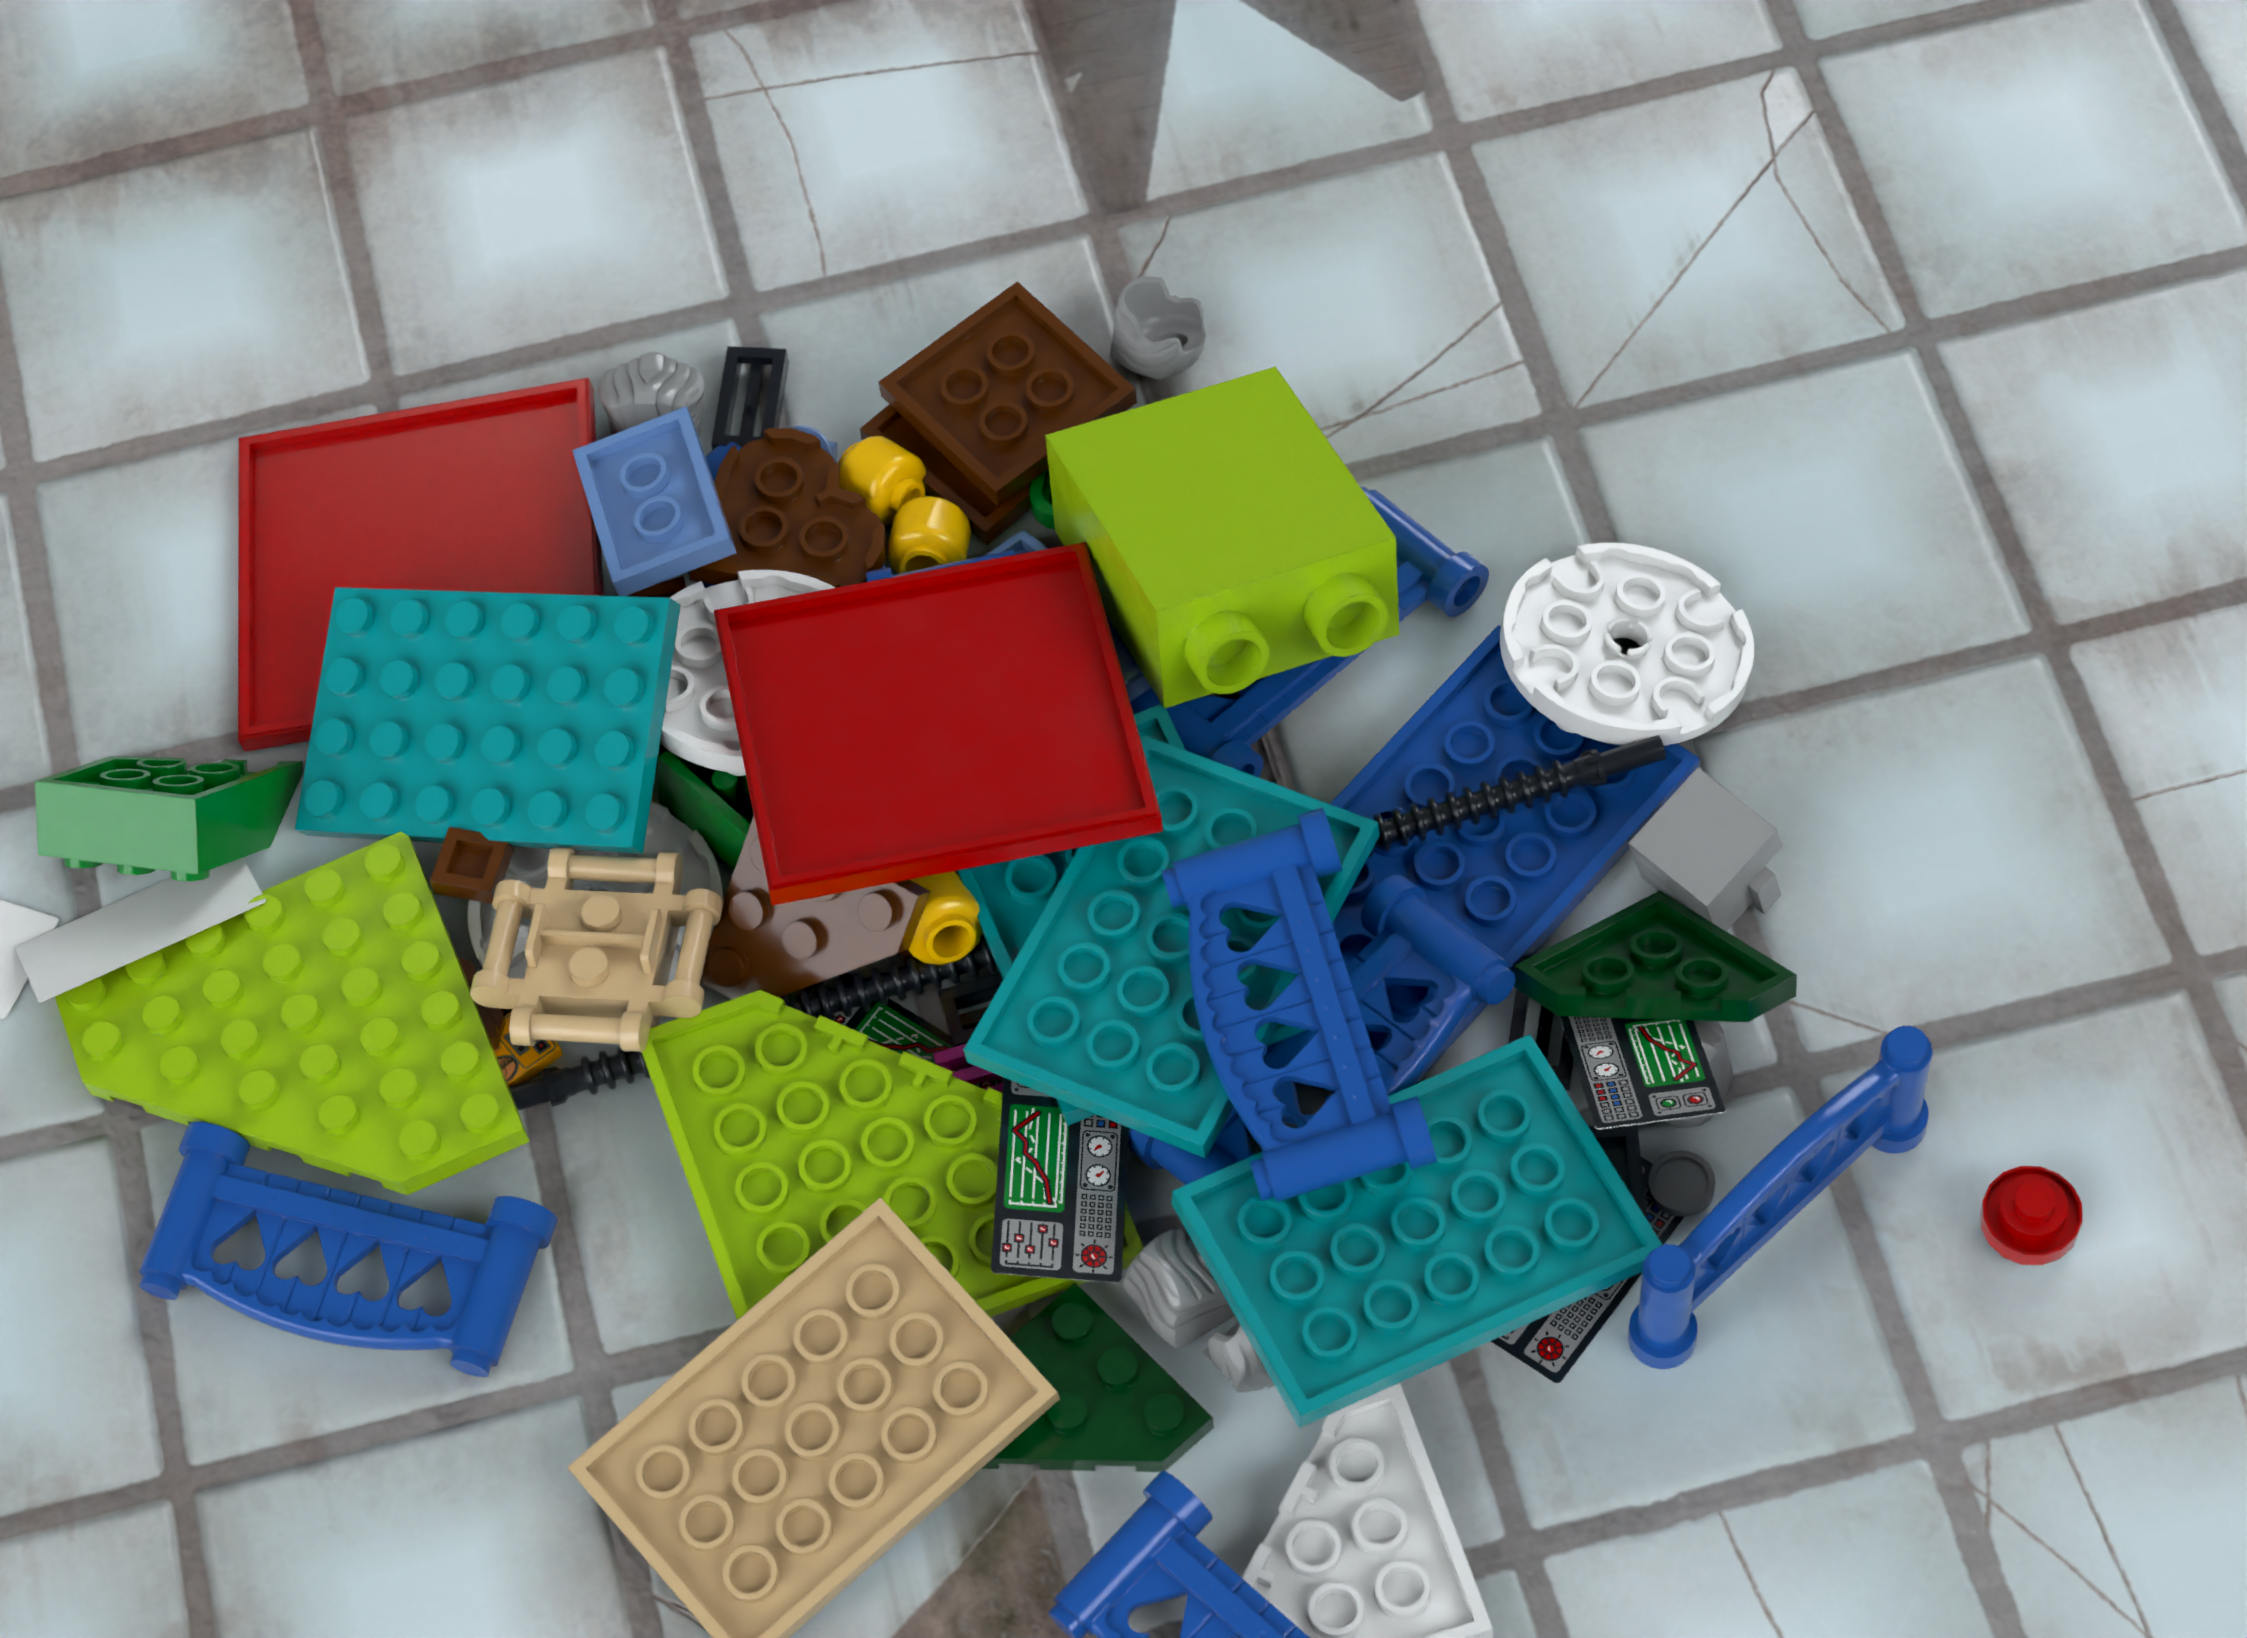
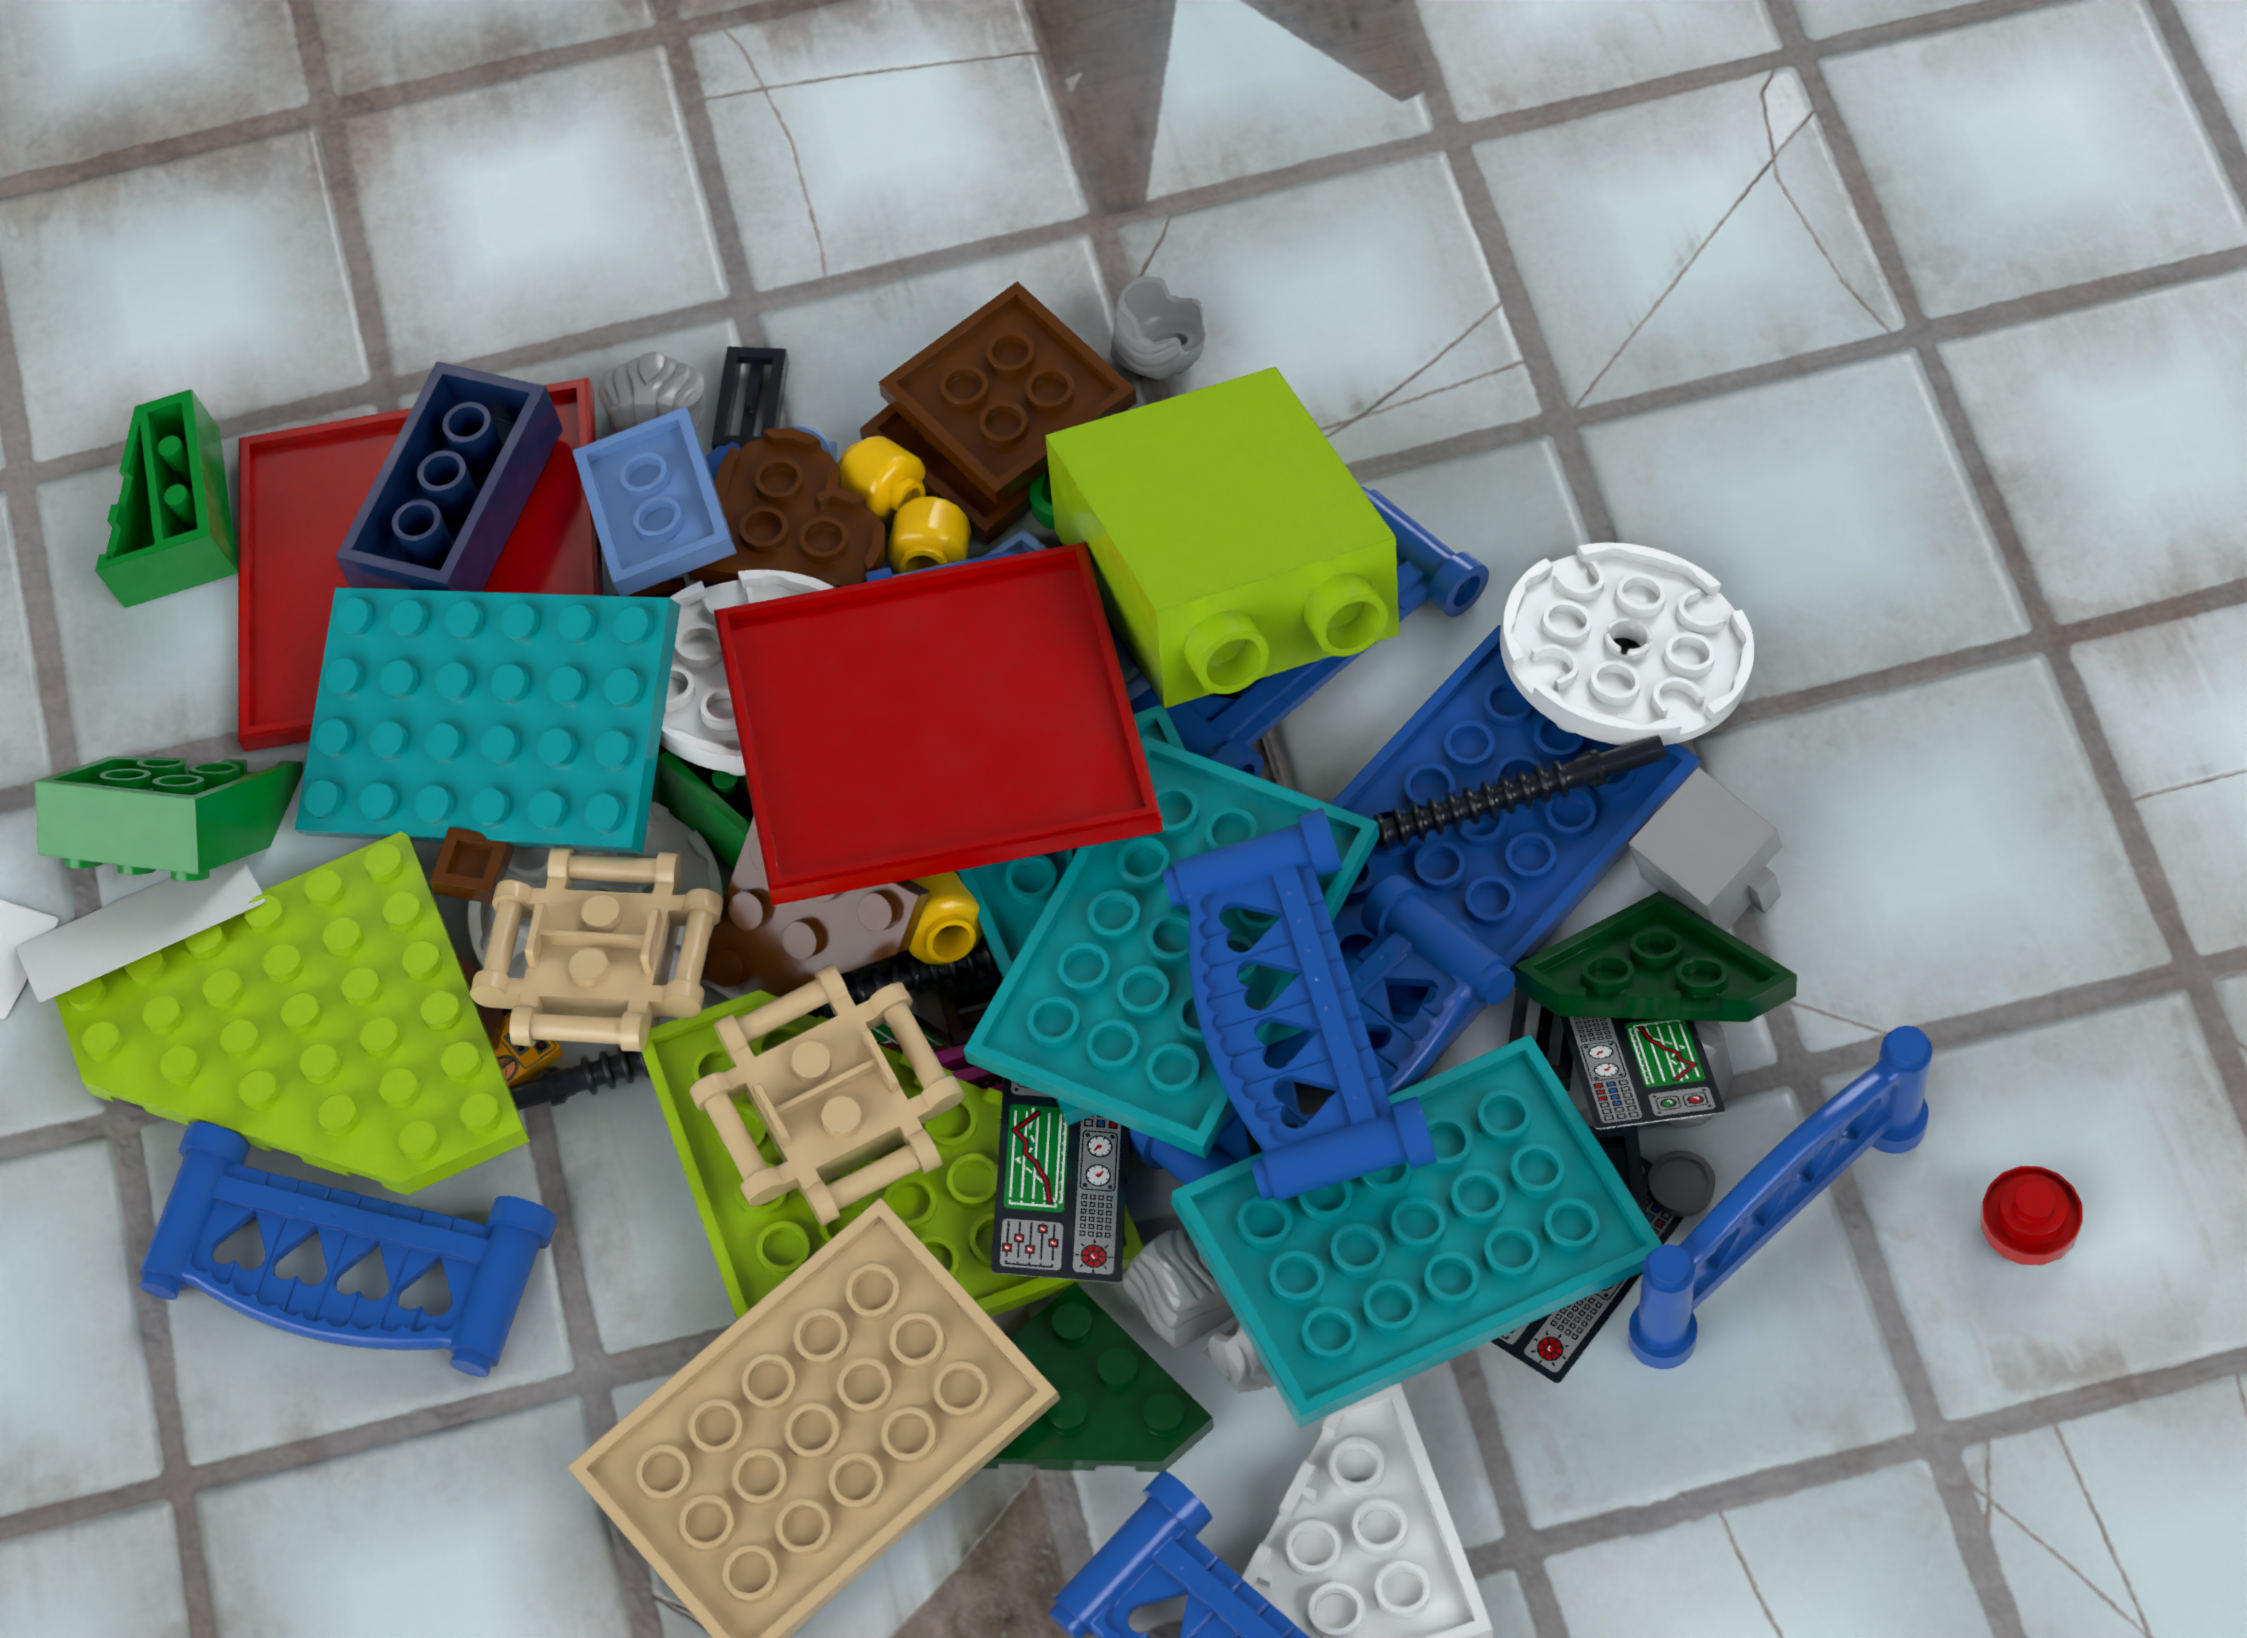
none -> green wedge [95,389,238,608]
none -> dark blue brick [335,361,563,592]
none -> tan brick [689,964,965,1226]

